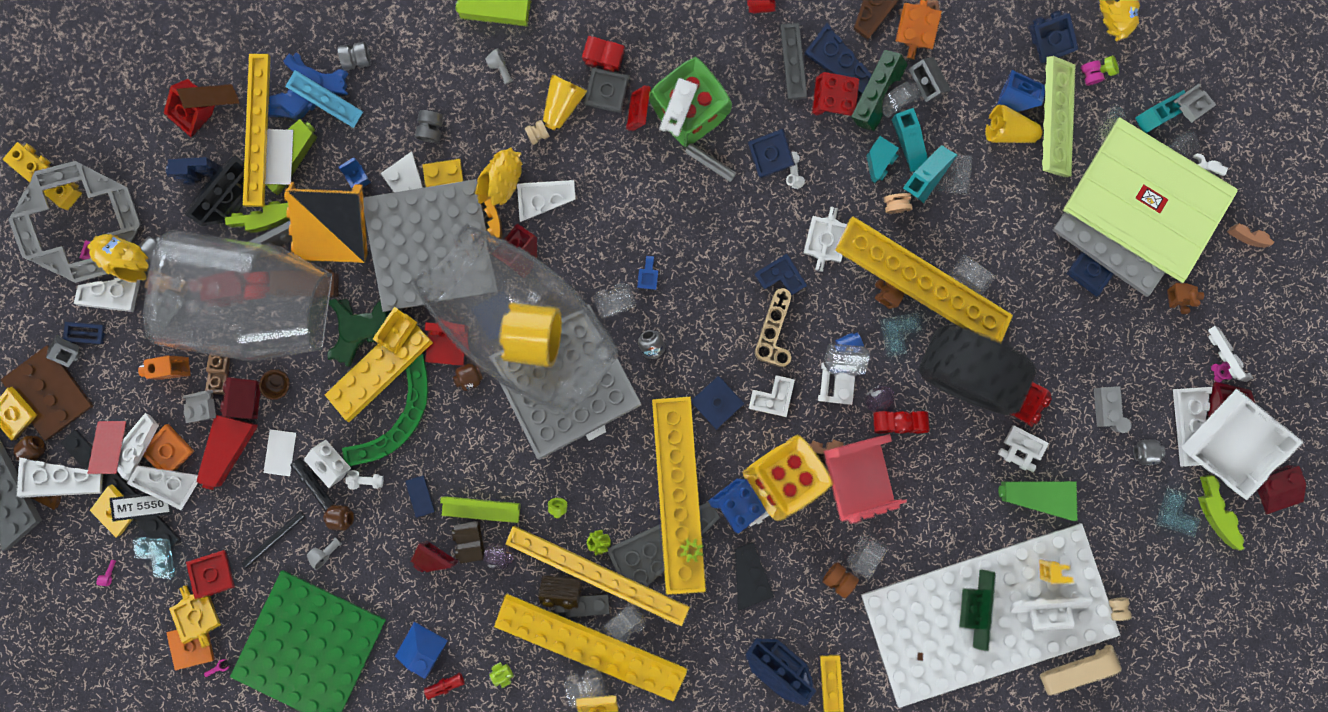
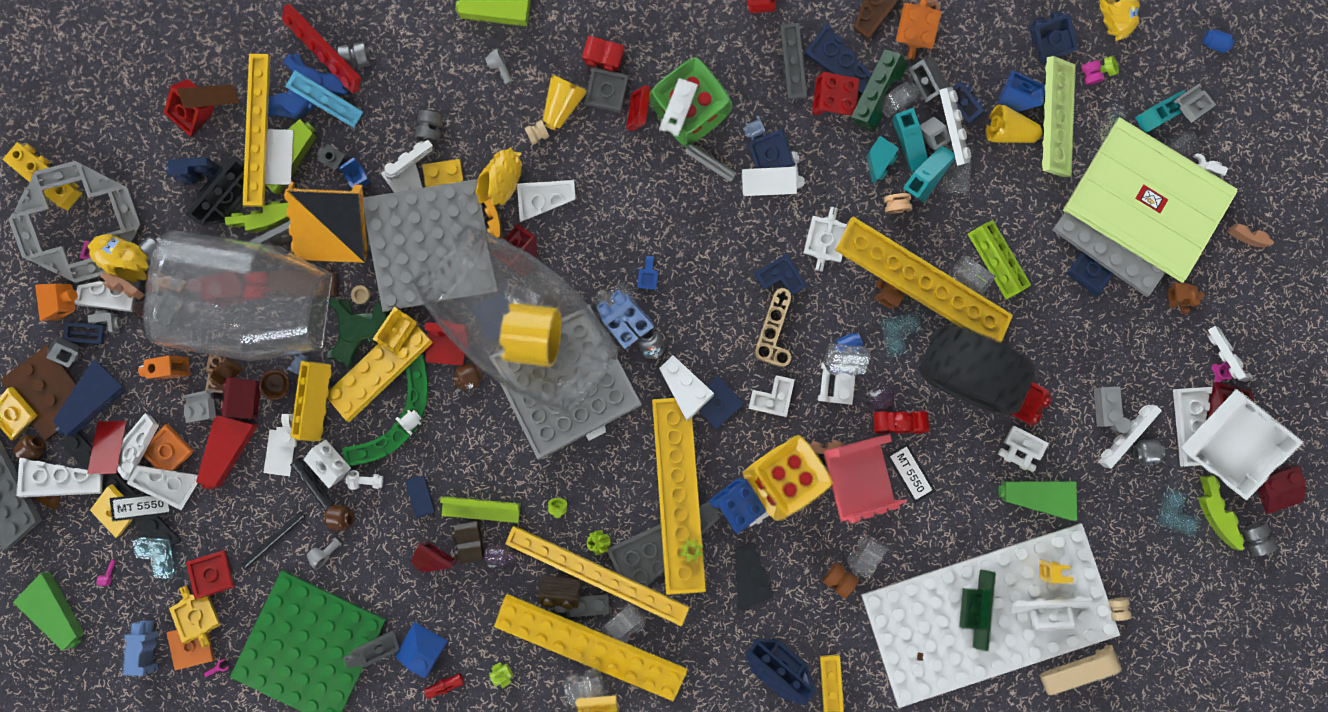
none -> bright green slope [13,572,84,651]
none -> orange torso [35,284,78,321]
none -> dark blue slope [53,359,126,438]
none -> light grey bracket [88,310,122,333]
none -> nougat slope [100,273,145,300]
none -> medium blue hips [123,620,158,676]
none -> clear smoke tile [132,300,154,319]
none -> reddish brown bracket [209,356,243,390]
none -> white plate [276,414,297,447]
none -> red plate [282,4,361,93]
none -> sand blue brick [287,354,310,375]
none -> yellow brick [290,361,332,441]
none -> dark grey brick [317,144,350,174]
none -> dark grey hinge [343,631,400,669]
none -> tan tile [351,285,371,305]
none -> white plate [385,140,433,179]
none -> white brick [396,410,422,435]
none -> medium blue hips [597,290,654,349]
none -> white wing [659,355,714,421]
none -> white sticker [742,167,797,196]
none -> sand blue brick [743,115,766,140]
none -> sticker [886,443,936,503]
none -> light grey brick [920,117,951,150]
none -> white plate [939,87,971,166]
none -> dark blue brick [953,81,986,125]
none -> lime fence [968,220,1031,299]
none -> white plate [1098,405,1162,468]
none -> blue brick [1202,29,1234,53]
none -> flat silver wheel [1242,521,1278,556]

